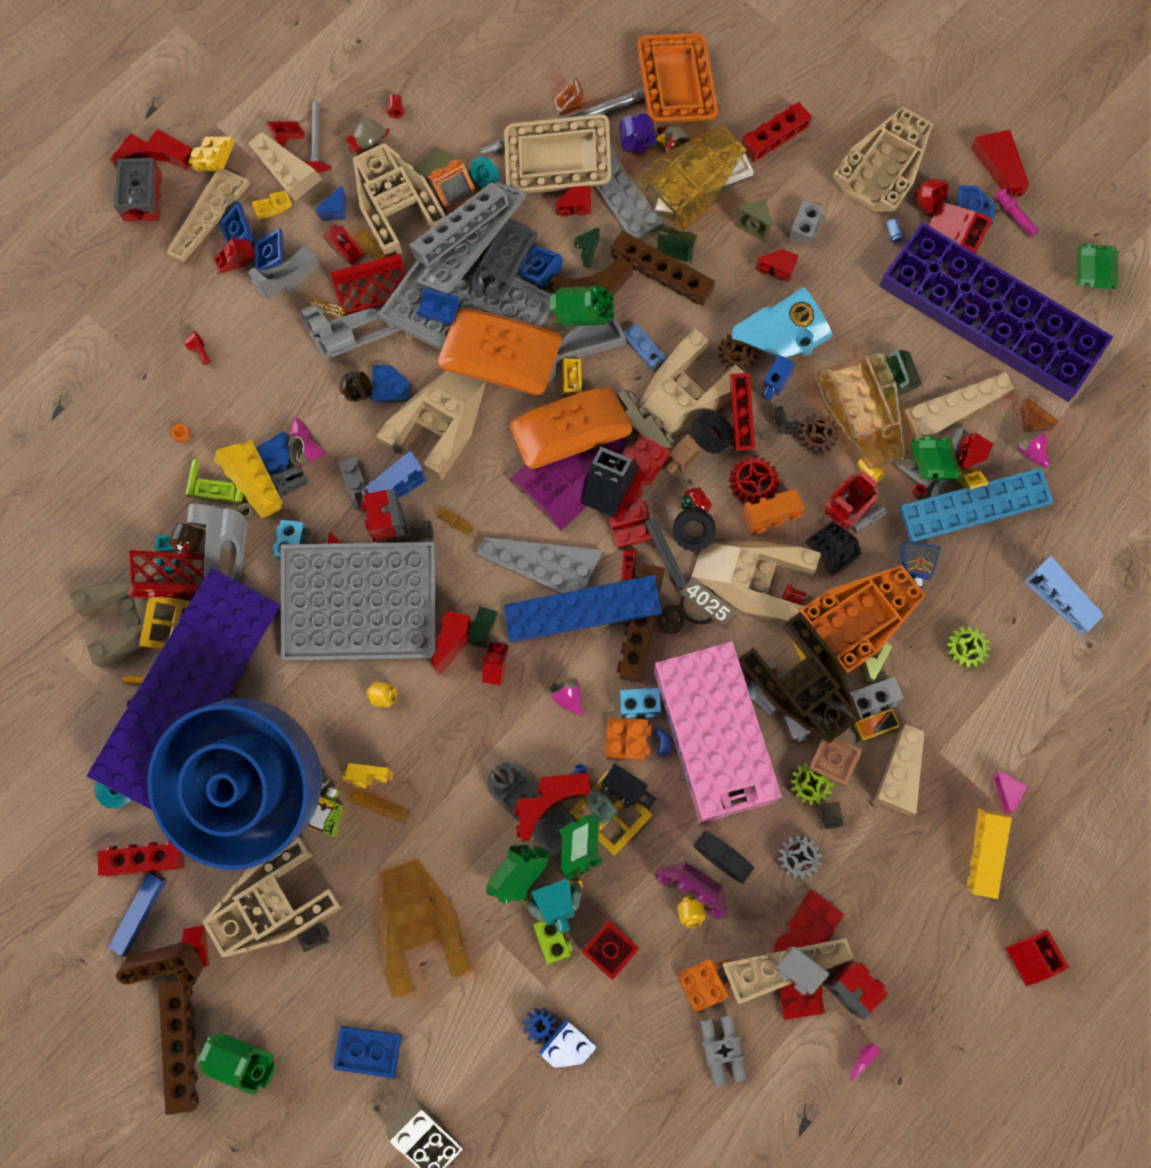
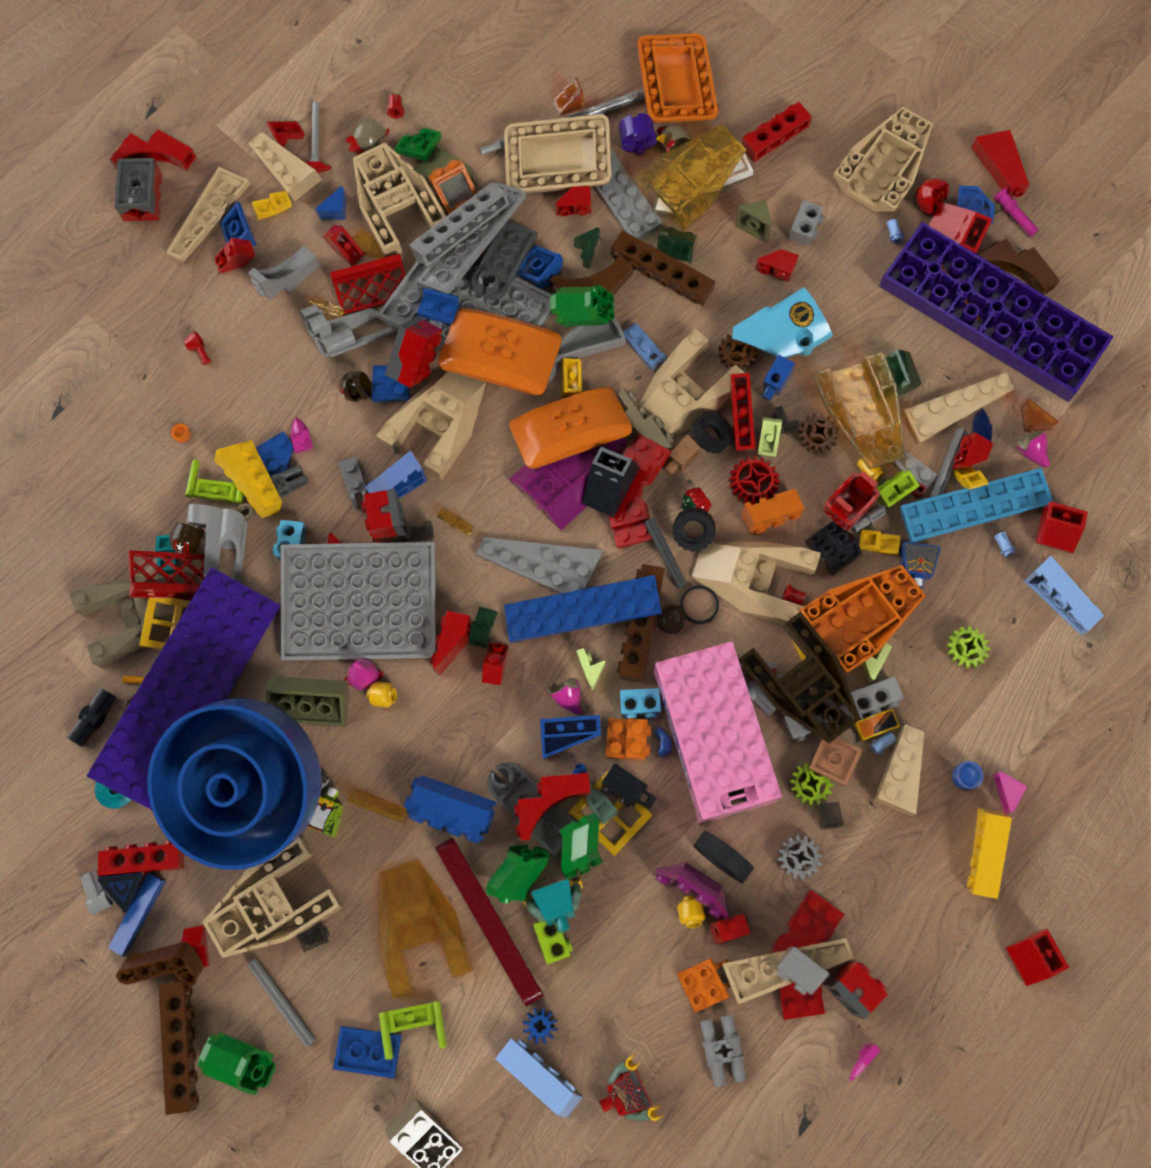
yellow plate [188,137,235,172] -> none
blue slope [255,228,284,269] -> none
hat [288,435,326,466] -> none
yellow plate [343,763,394,789] -> none
teal dish [470,156,500,189] -> none
plate [539,1019,597,1068] -> none
red brick [582,920,640,981] -> none
red bar [621,548,636,582] -> none
dark tan sticker [680,577,736,627] -> none
green brick [911,436,962,481] -> none
green brick [1076,243,1119,290] -> none
none -> black piece [67,688,116,747]
none -> light grey piece [80,870,113,915]
none -> black piece [98,872,143,912]
none -> light grey axle [248,959,315,1047]
none -> olive slope [265,676,349,727]
none -> dark pink hat [342,659,384,691]
none -> lime plate [378,1001,447,1060]
none -> red piece [385,317,442,388]
none -> green plate [394,128,442,161]
none -> blue brick [404,775,497,844]
none -> dark red beam [435,837,544,1007]
none -> light blue wedge [495,1038,583,1118]
none -> blue wedge [540,715,601,759]
none -> yellowish green slope [576,648,606,690]
none -> torso [599,1054,663,1121]
none -> red torso [709,913,752,944]
none -> yellowish green slope [758,417,782,457]
none -> yellow slope [859,530,901,556]
none -> light blue pin [870,731,896,754]
none -> lime brick [877,470,920,508]
none -> blue wheel [952,761,984,791]
none -> clear blue plate [971,408,993,442]
none -> reddish brown arch [977,239,1060,295]
none -> light blue pin [994,531,1015,557]
none -> red slope [1035,501,1088,554]

